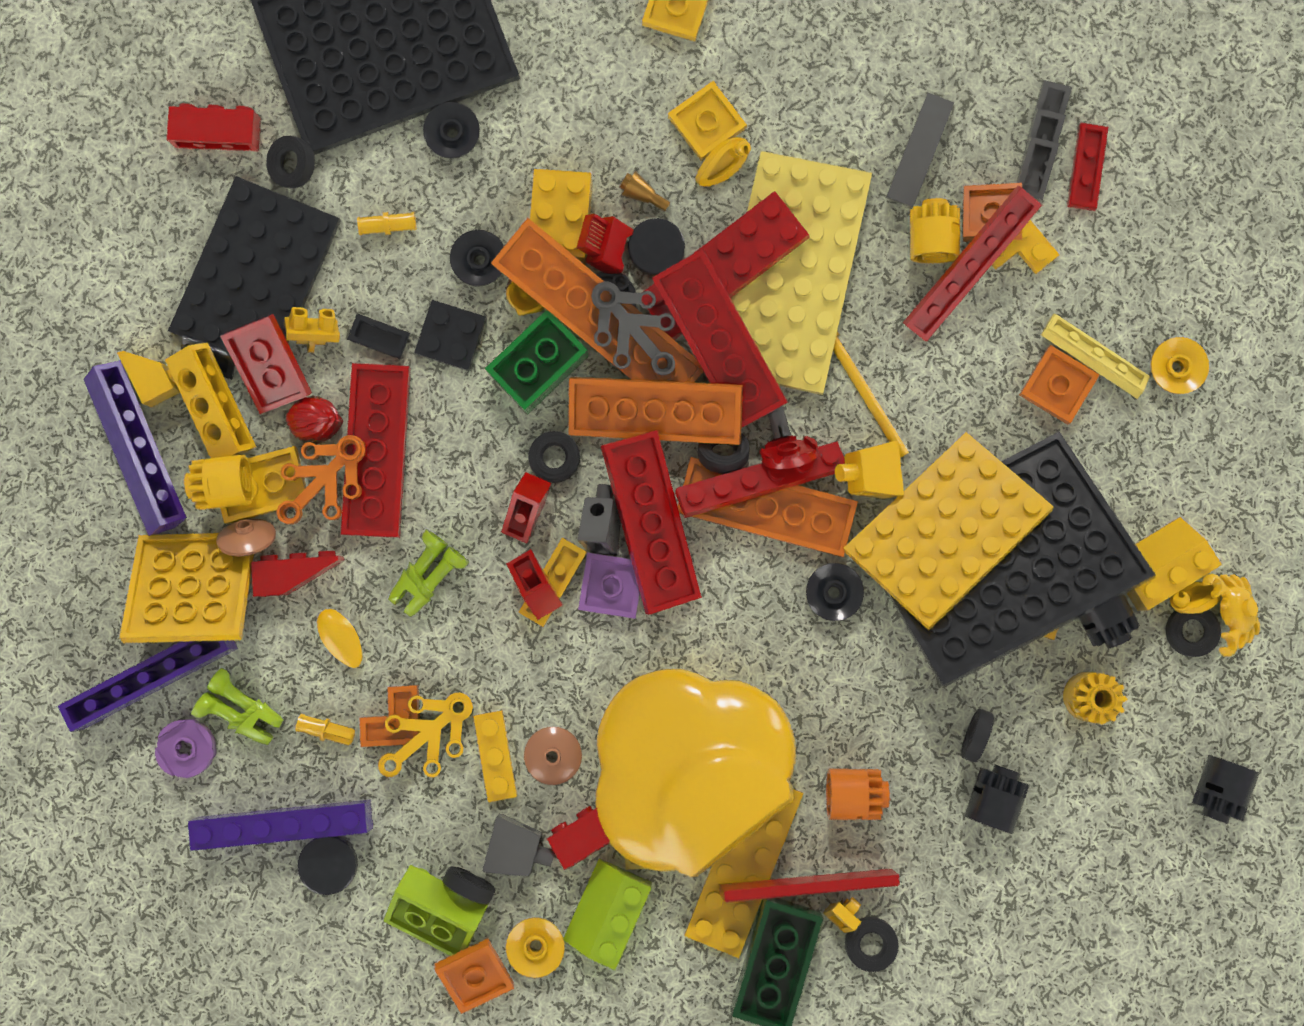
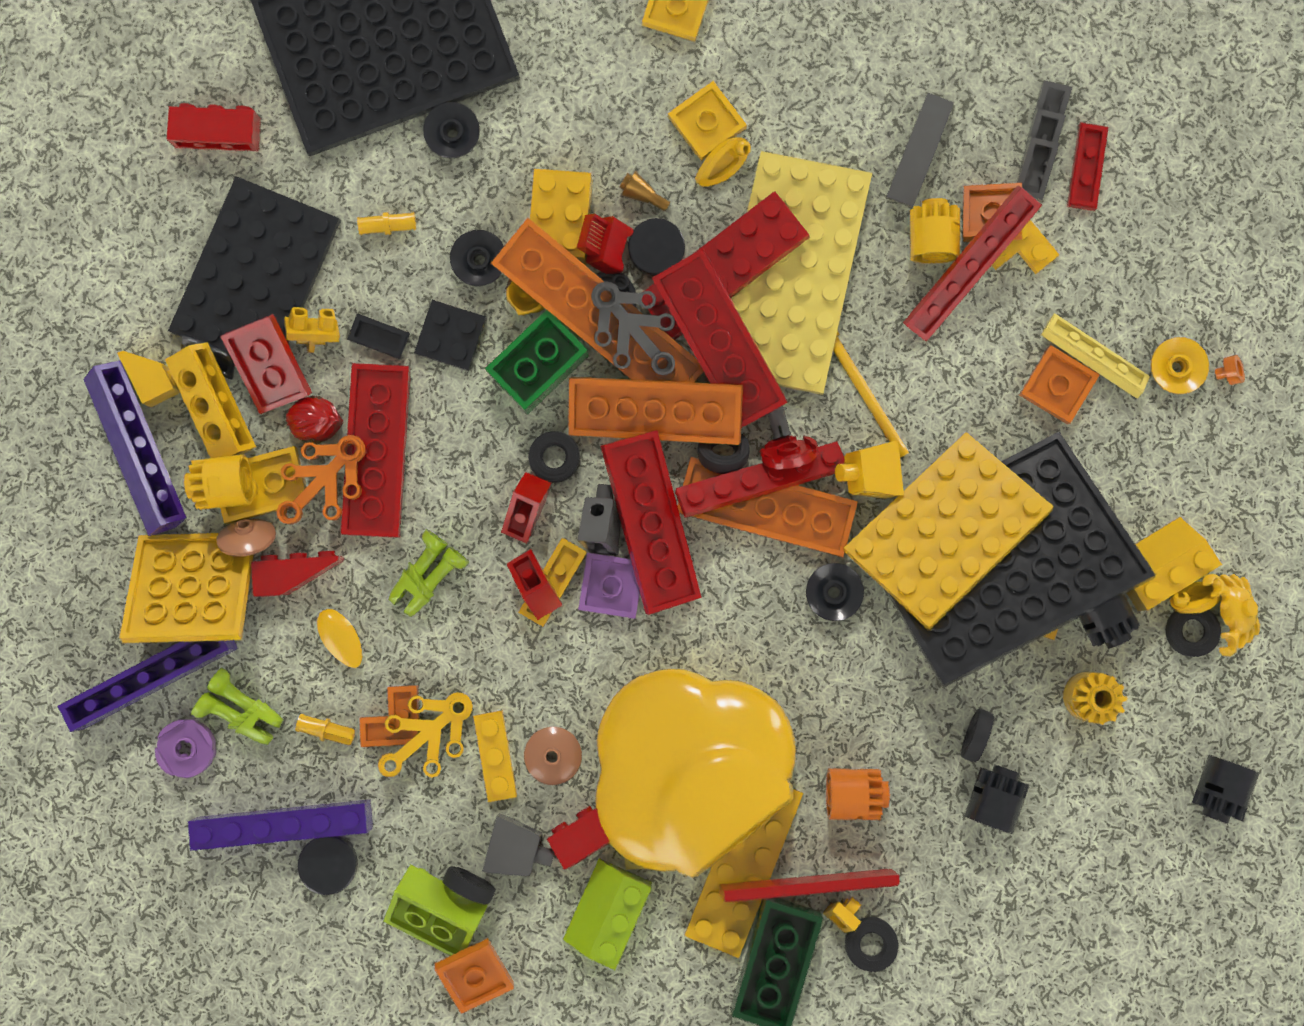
black tyre [266,136,315,189] -> none
yellow dish [506,917,565,978] -> none
none -> orange tile [1215,355,1245,385]

